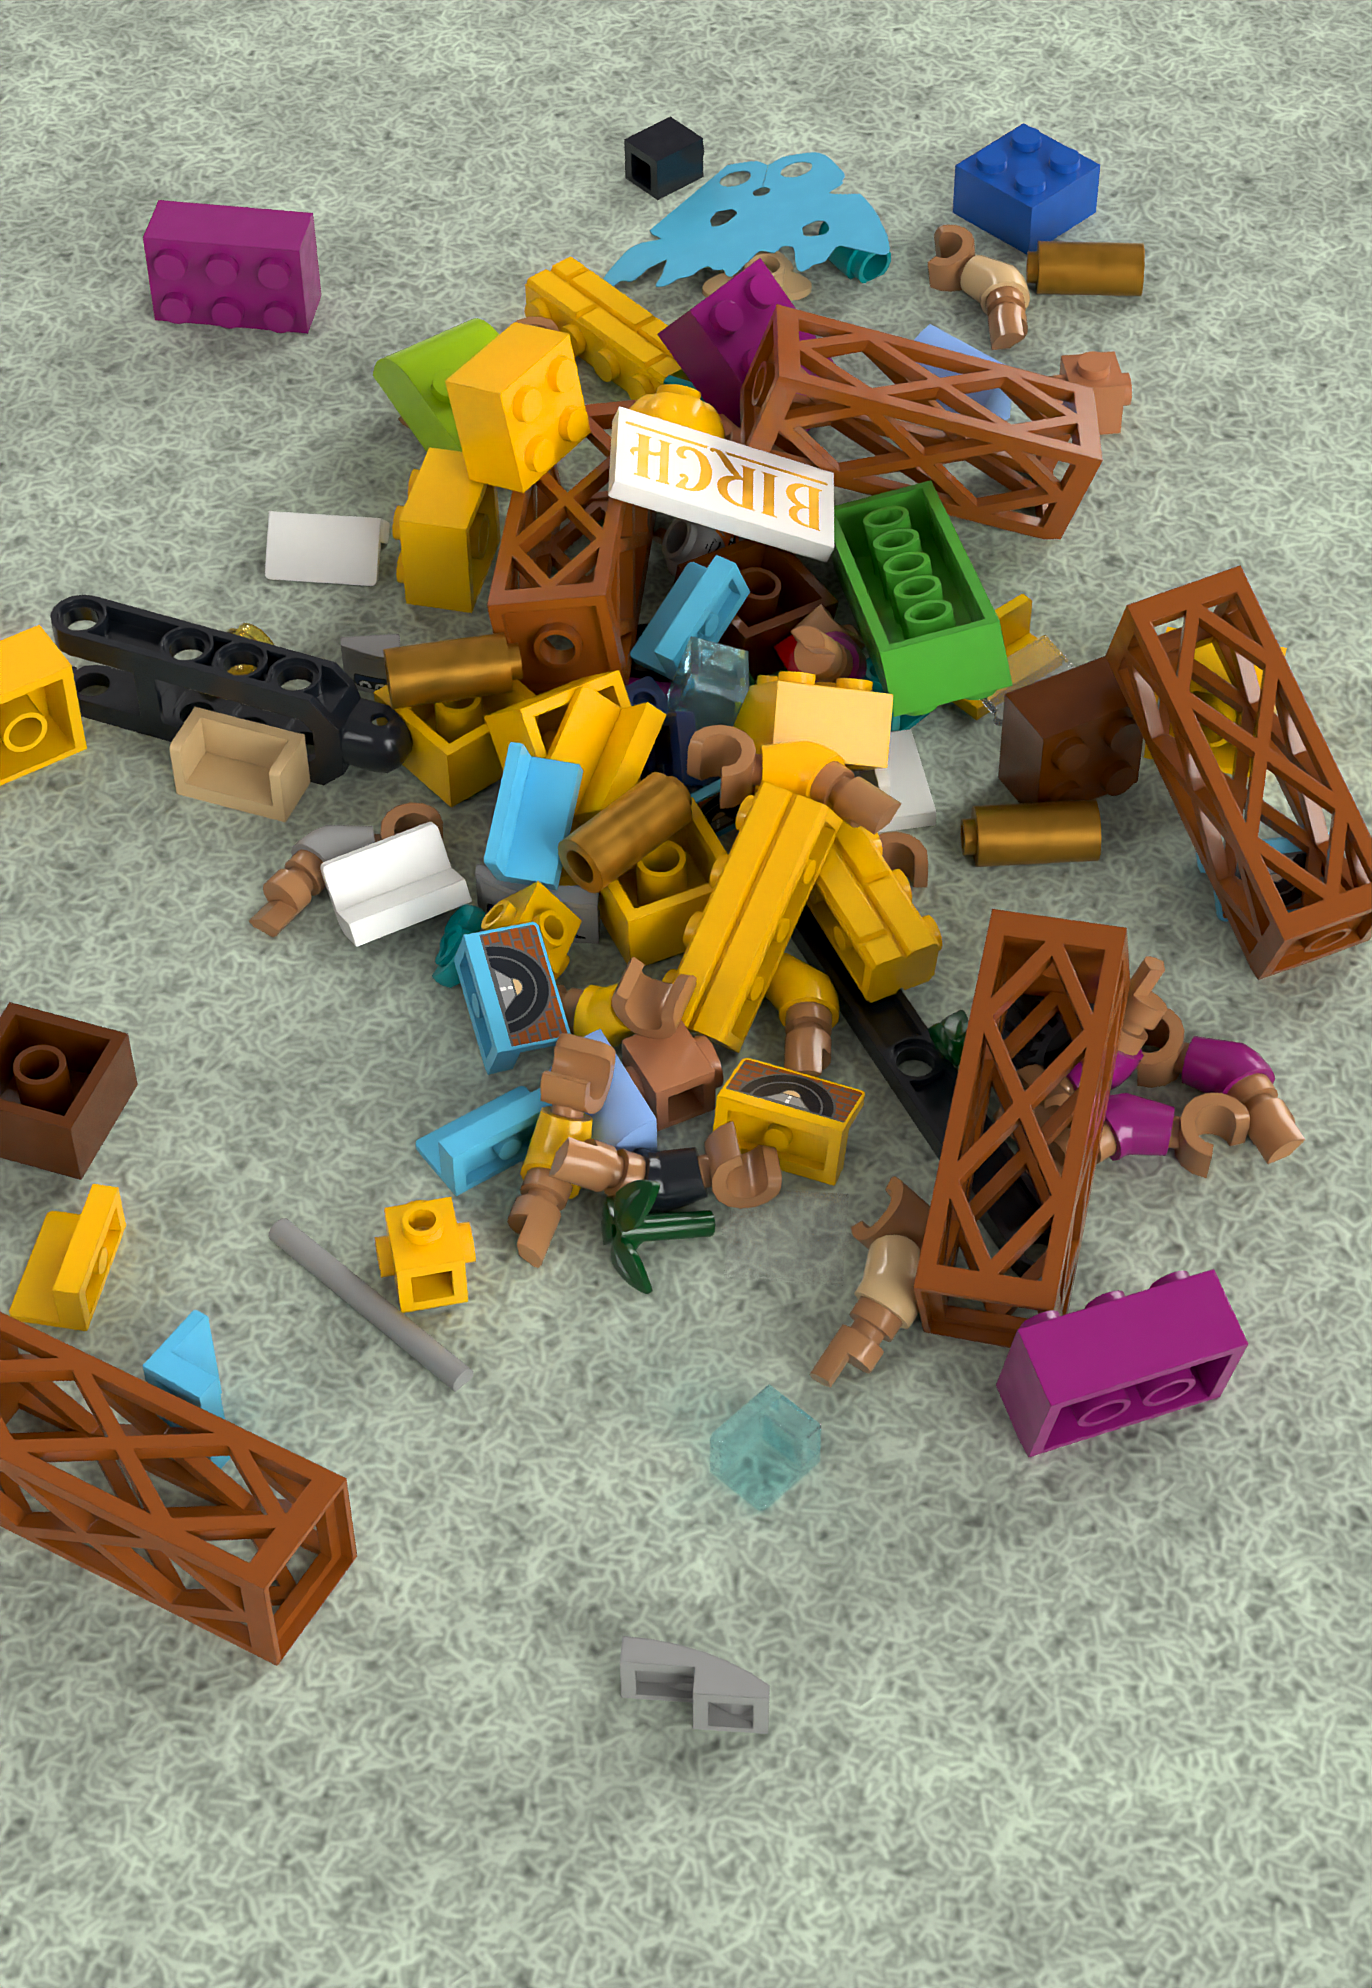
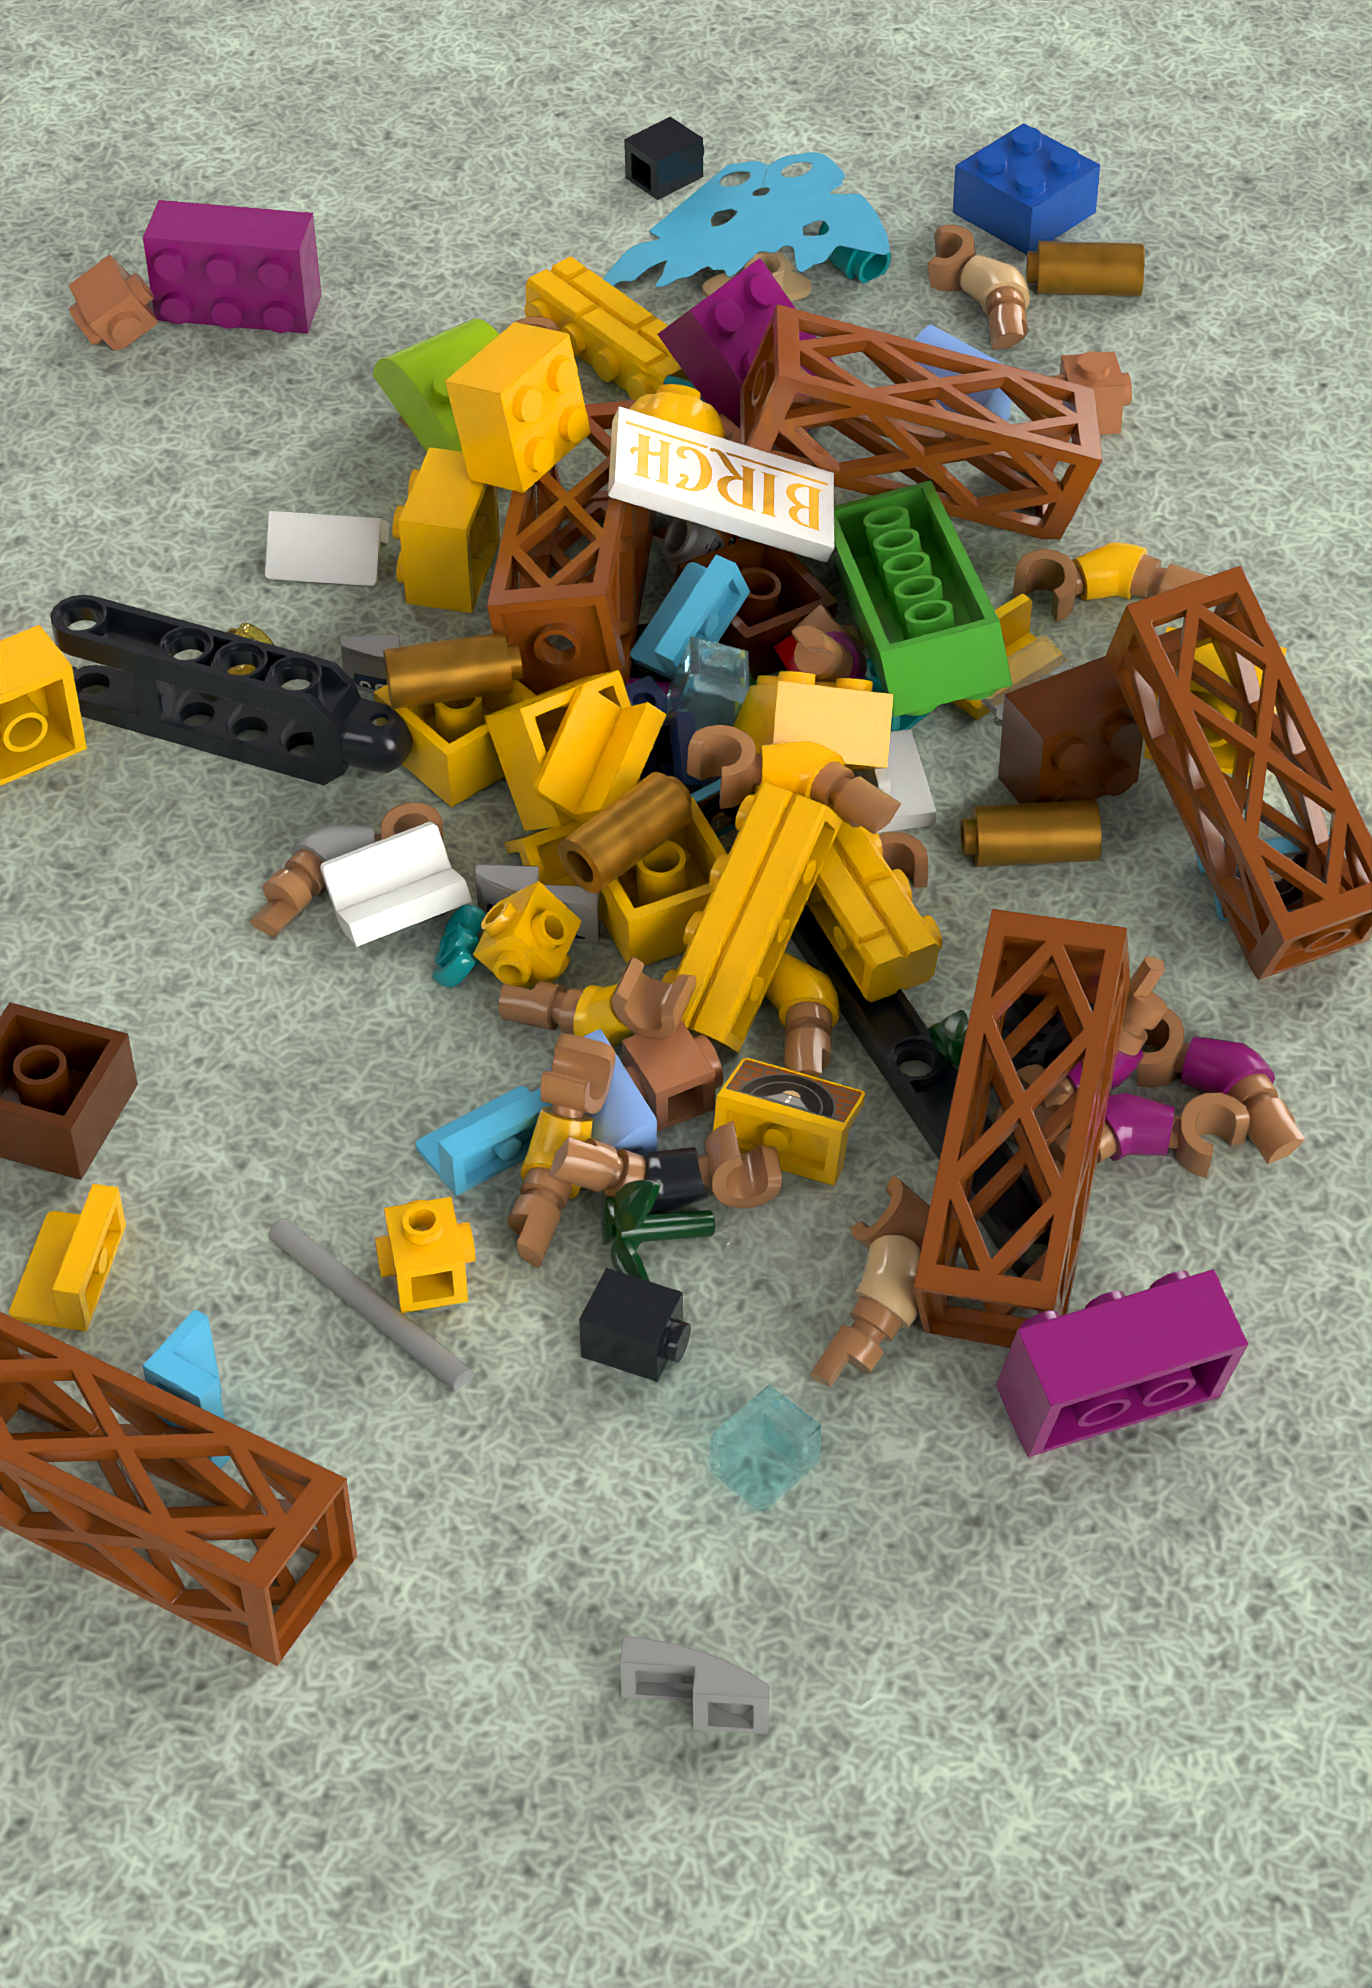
tan panel [169,707,310,822] -> none
panel [454,922,571,1075] -> none
medium azure panel [484,742,583,891] -> none
none -> nougat brick [68,254,159,351]
none -> black brick [579,1268,691,1382]
none -> medium nougat piece [1012,542,1208,622]

